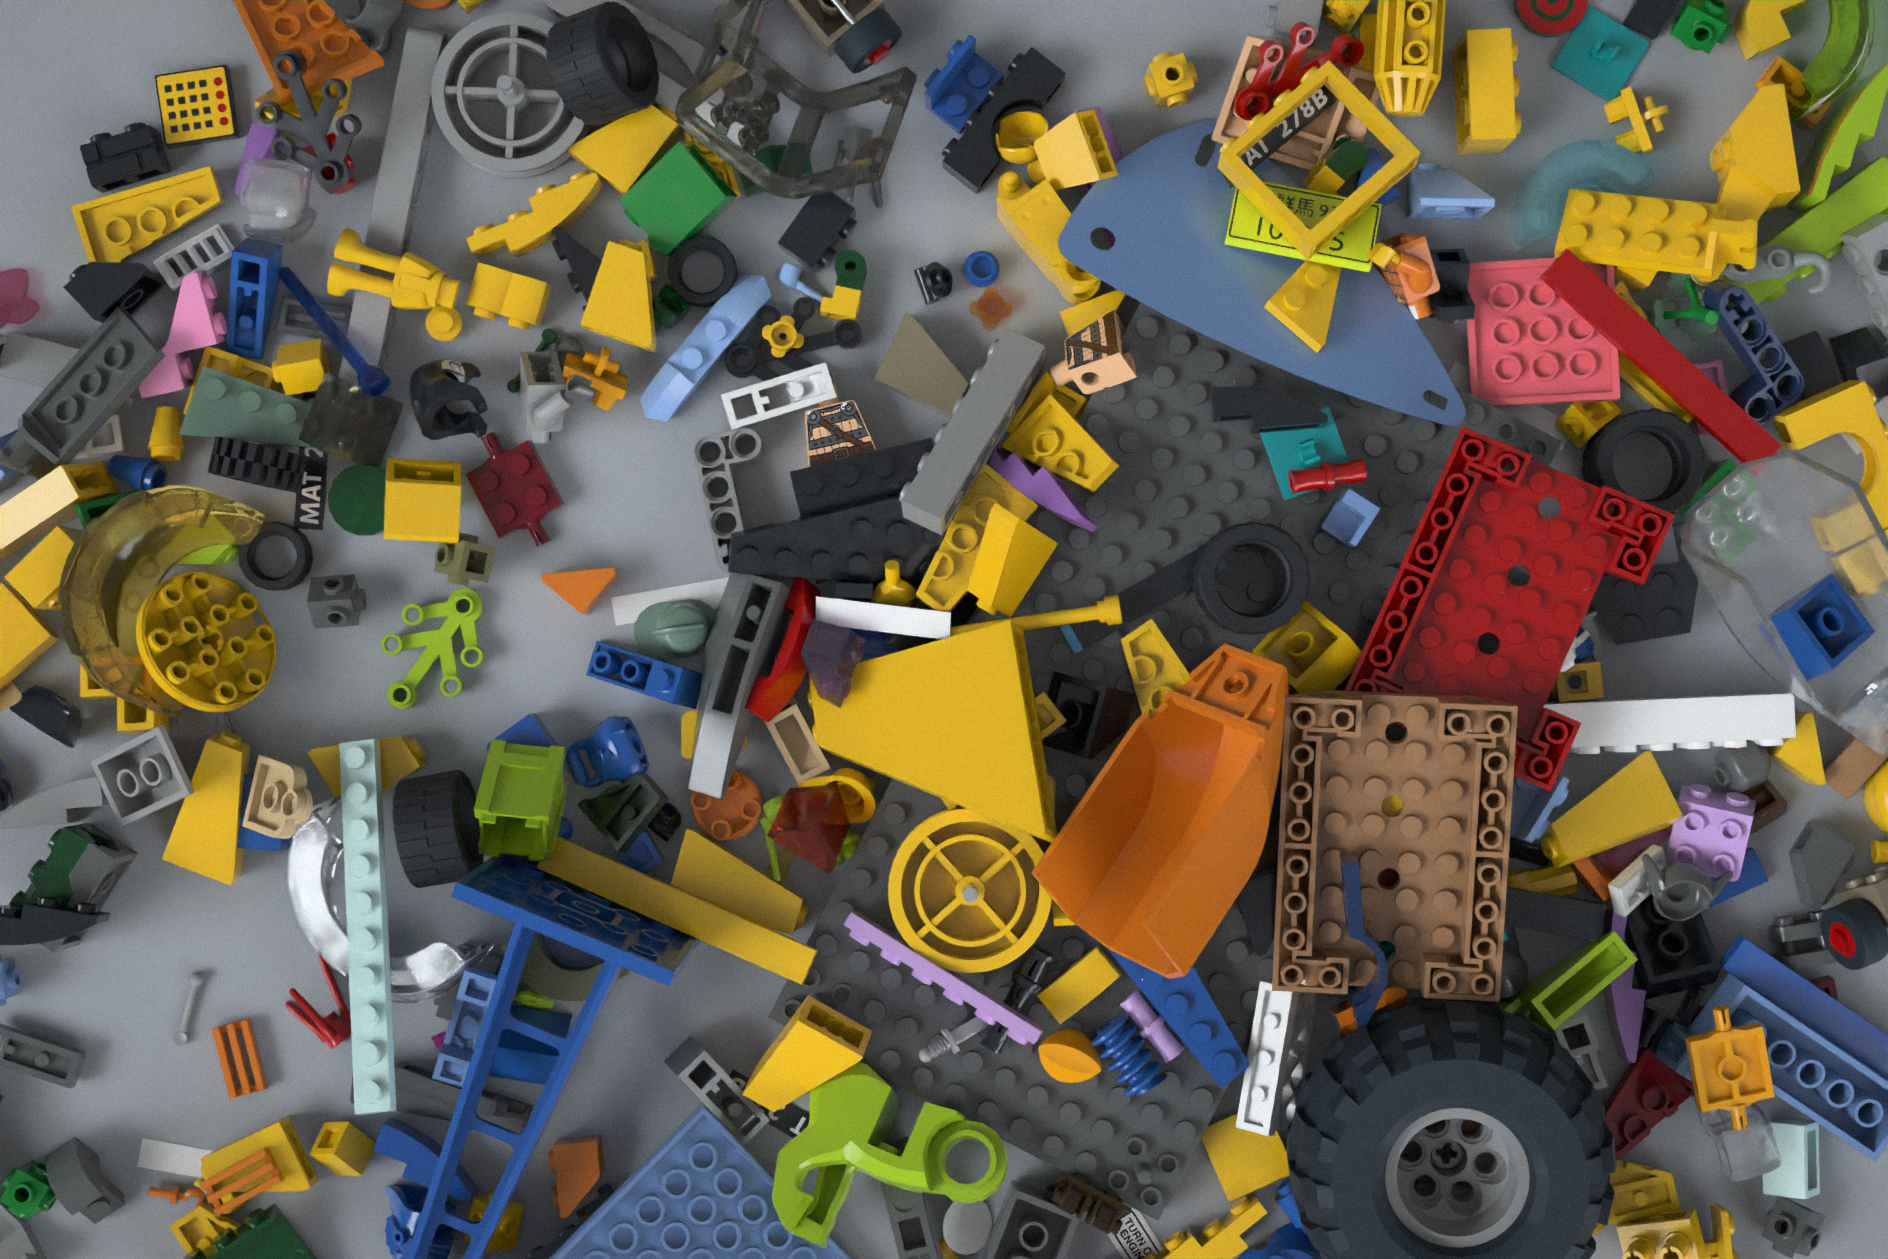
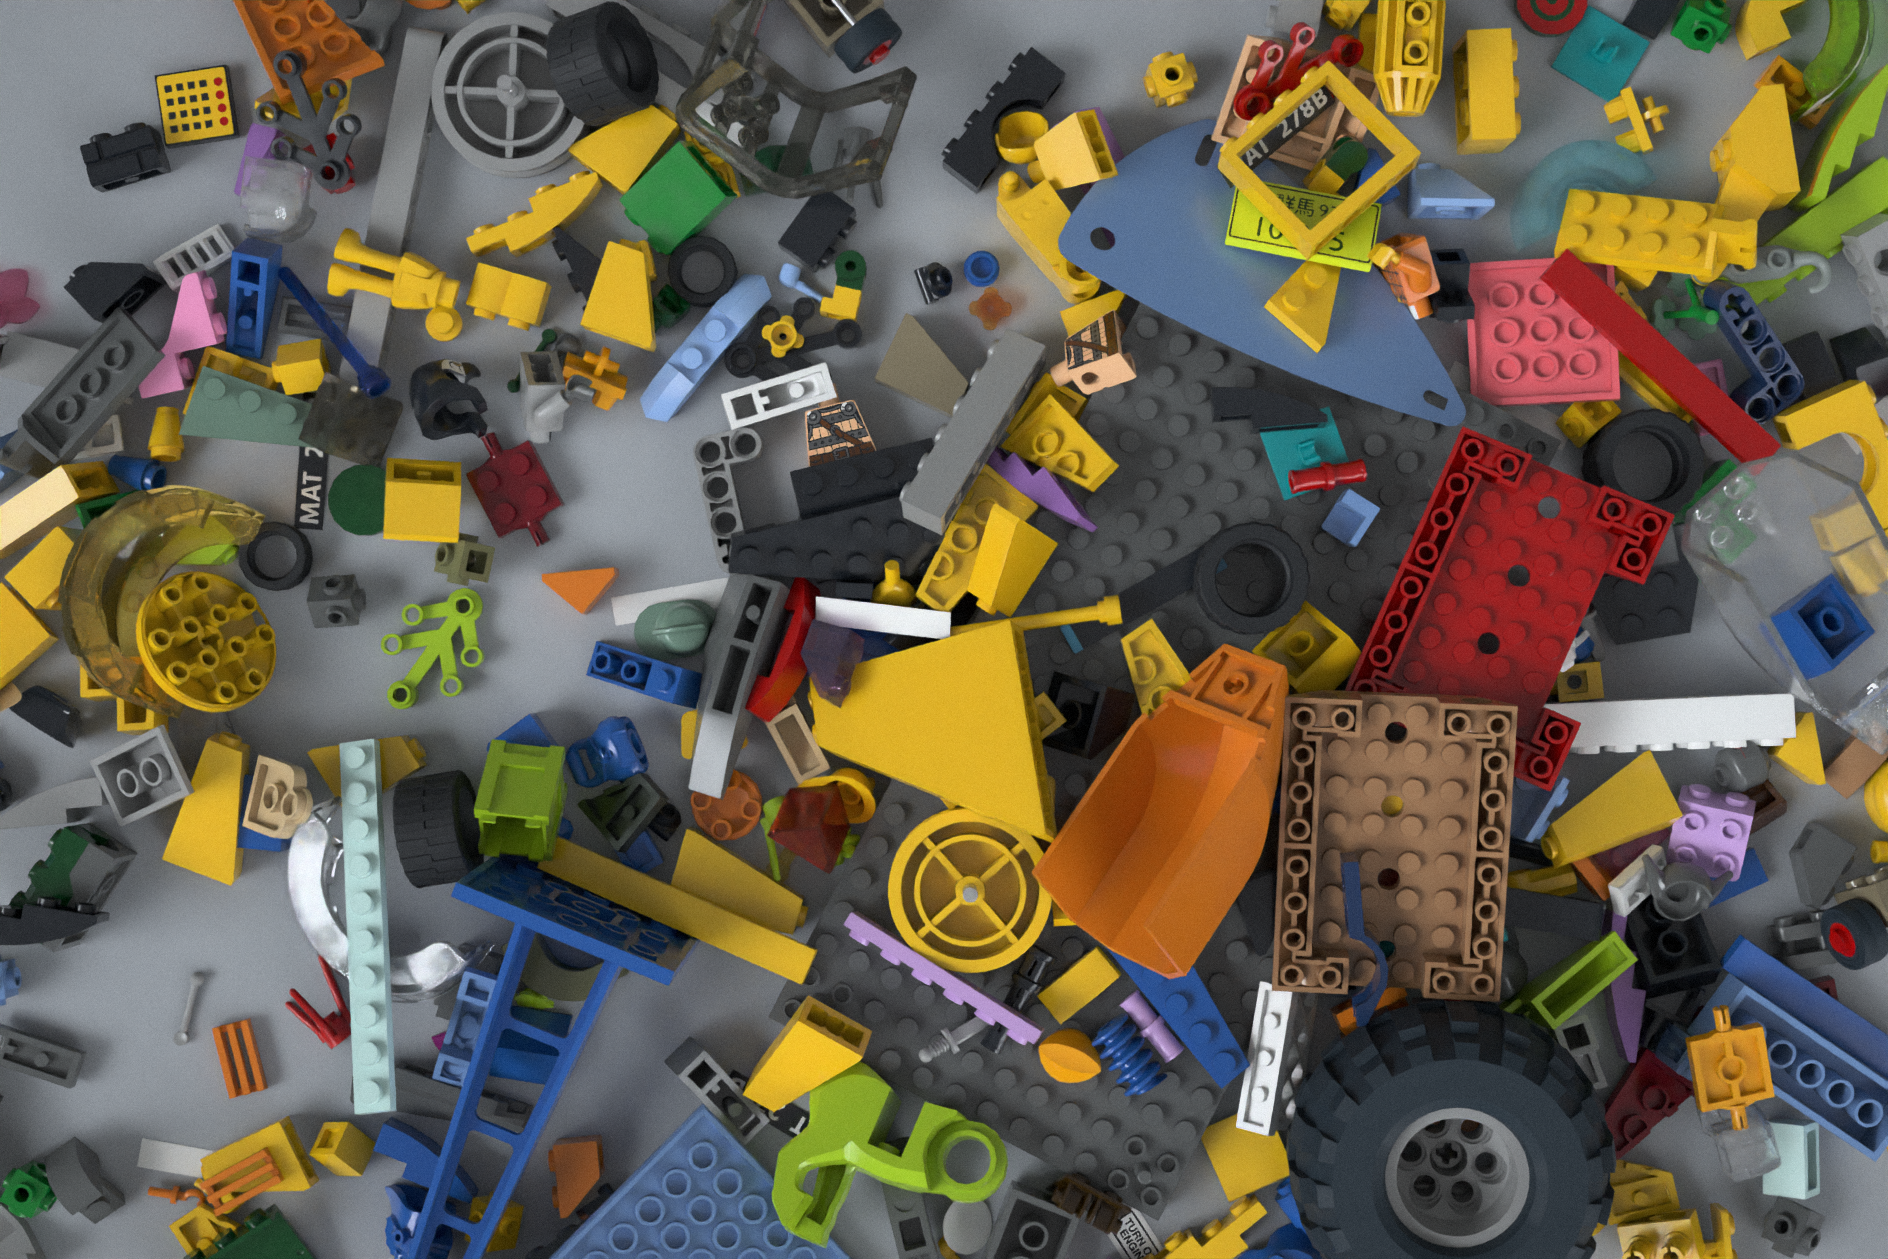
yellow wing [71,166,224,263] -> none
black tyre [208,436,308,493] -> none
blue bracket [924,35,1004,134] -> none

